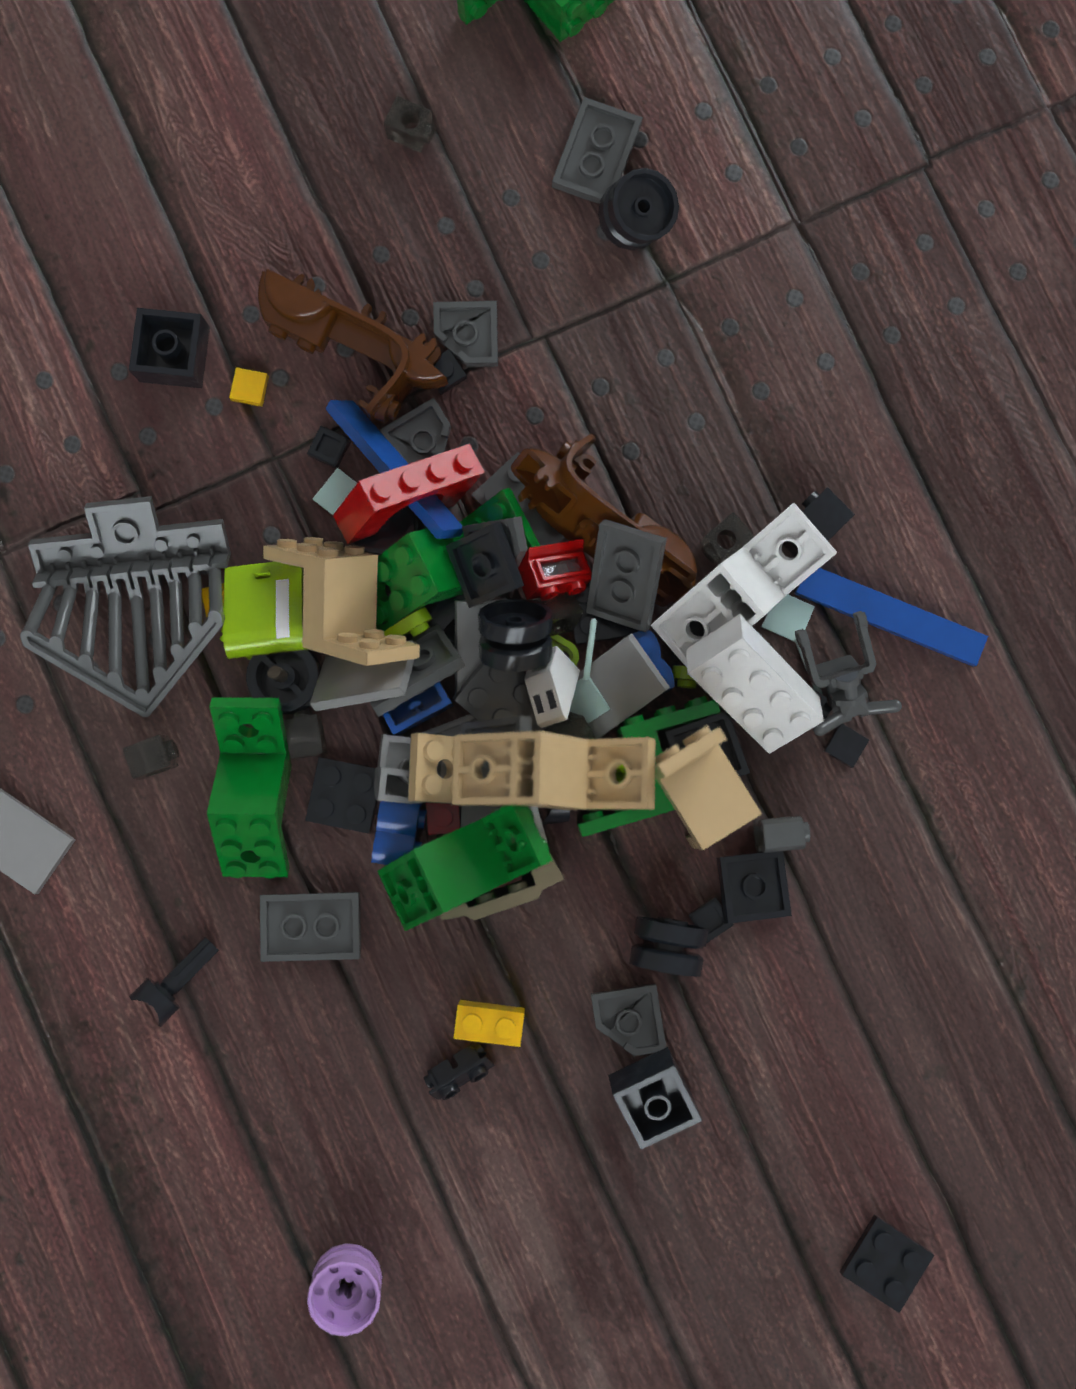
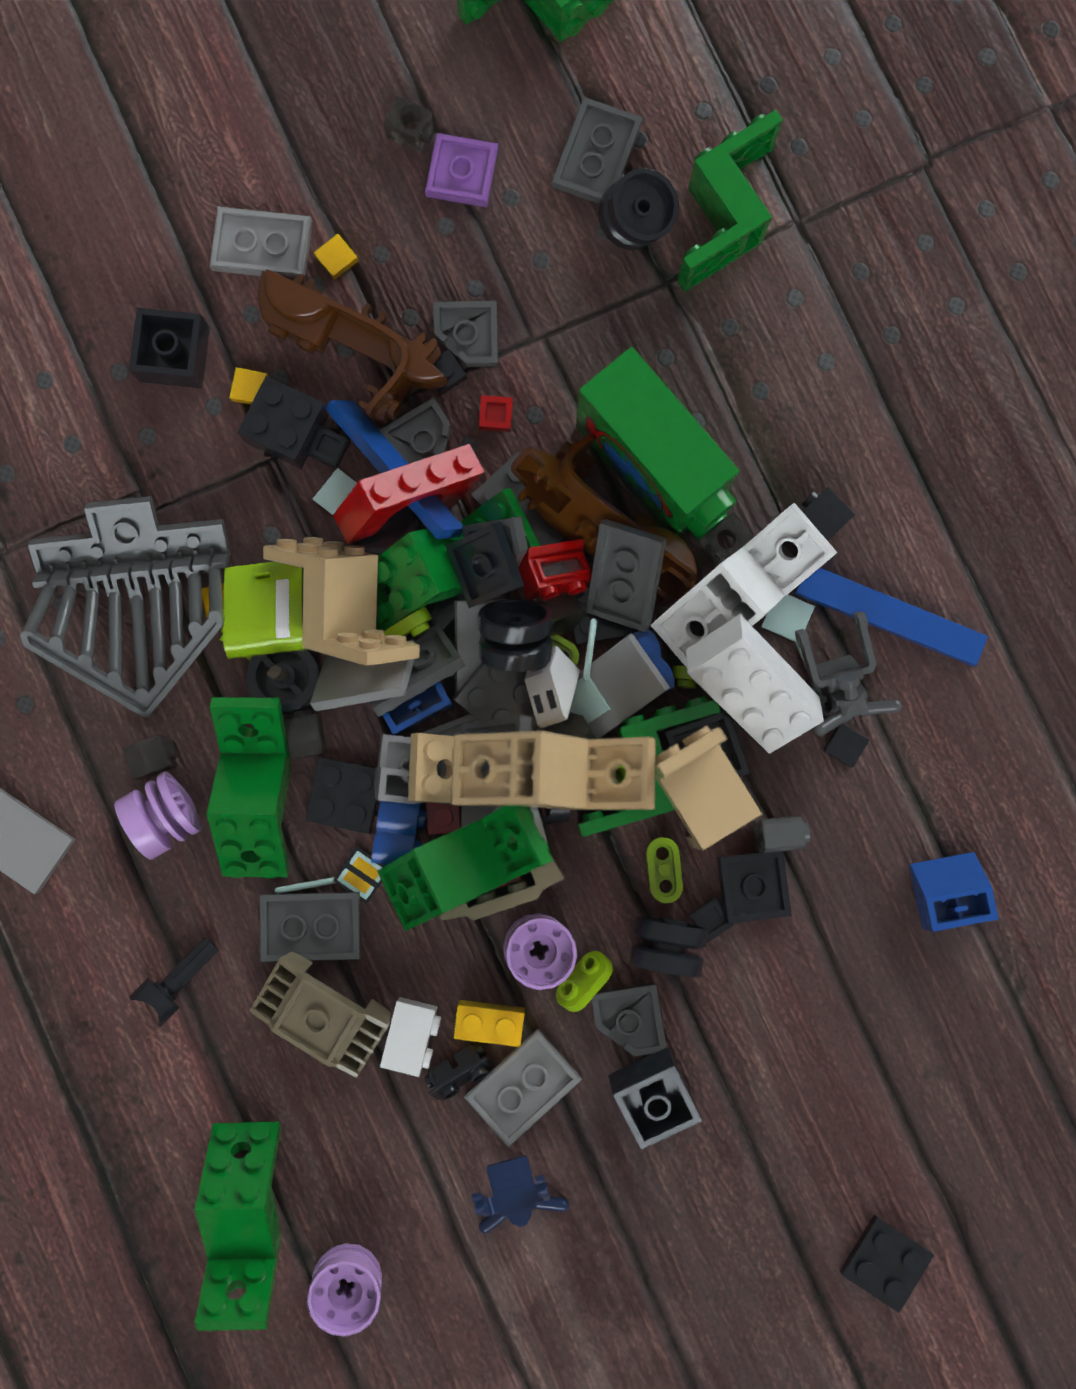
none -> lavender wheel [114,772,202,860]
none -> green bracket [194,1122,281,1331]
none -> light grey tile [210,206,312,281]
none -> black brick [237,376,329,470]
none -> dark tan plate [249,951,391,1078]
none -> piece [275,847,385,904]
none -> yellow tile [313,234,359,280]
none -> white brick [380,997,441,1077]
none -> medium lavender tile [425,133,498,207]
none -> light grey tile [464,1028,582,1147]
none -> dark blue piece [472,1155,569,1234]
none -> red plate [479,395,513,432]
none -> lavender wheel [503,913,577,990]
none -> lime plate [556,951,613,1012]
none -> green brick [576,346,740,542]
none -> lime plate [646,837,683,903]
none -> green bracket [677,110,783,293]
none -> blue slope [909,852,999,932]

